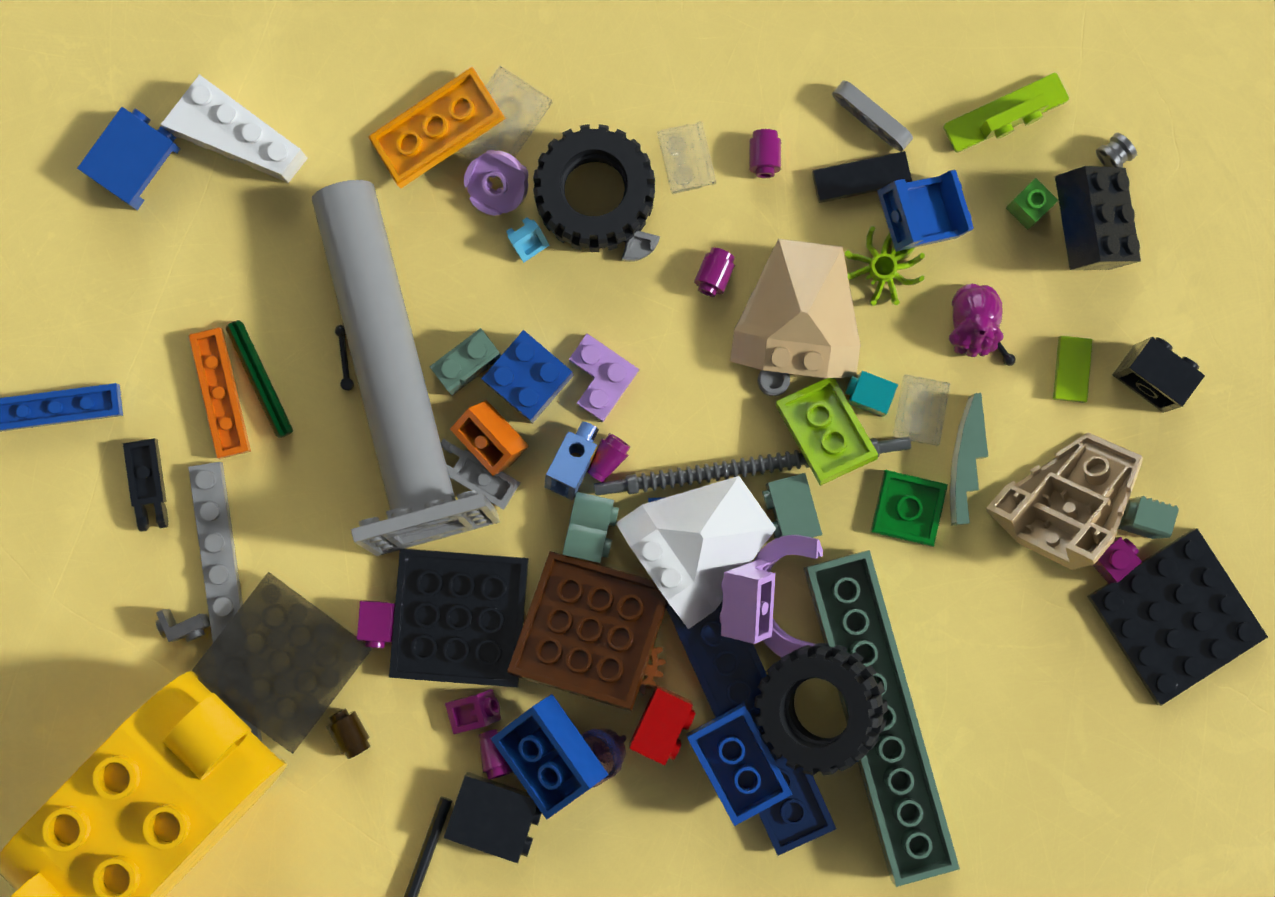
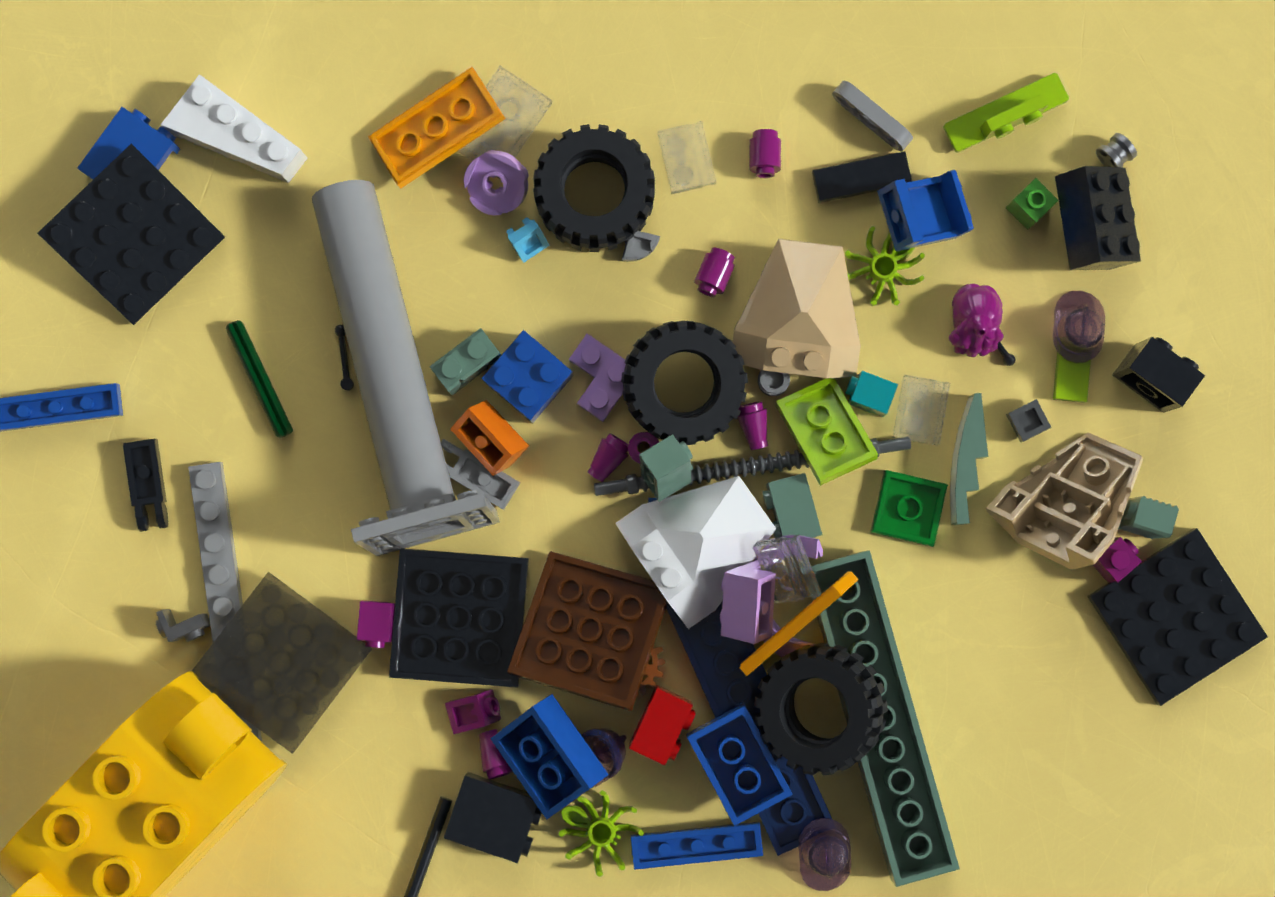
orange plate [189,327,251,459] -> none
dark brown brick [326,708,371,759] -> none
medium blue torso [544,421,599,501] -> none
sand green brick [562,492,619,563] -> none
none -> black plate [37,143,225,325]
none -> lime animal [558,790,644,877]
none -> black tyre [621,320,748,445]
none -> magenta brick [628,432,660,464]
none -> blue plate [631,822,763,870]
none -> sand green brick [639,434,693,502]
none -> magenta cone [737,401,769,450]
none -> light orange tile [739,571,859,676]
none -> clear plate [753,535,821,604]
none -> piece [798,818,851,891]
none -> dark grey plate [1006,399,1052,443]
none -> piece [1053,291,1105,363]

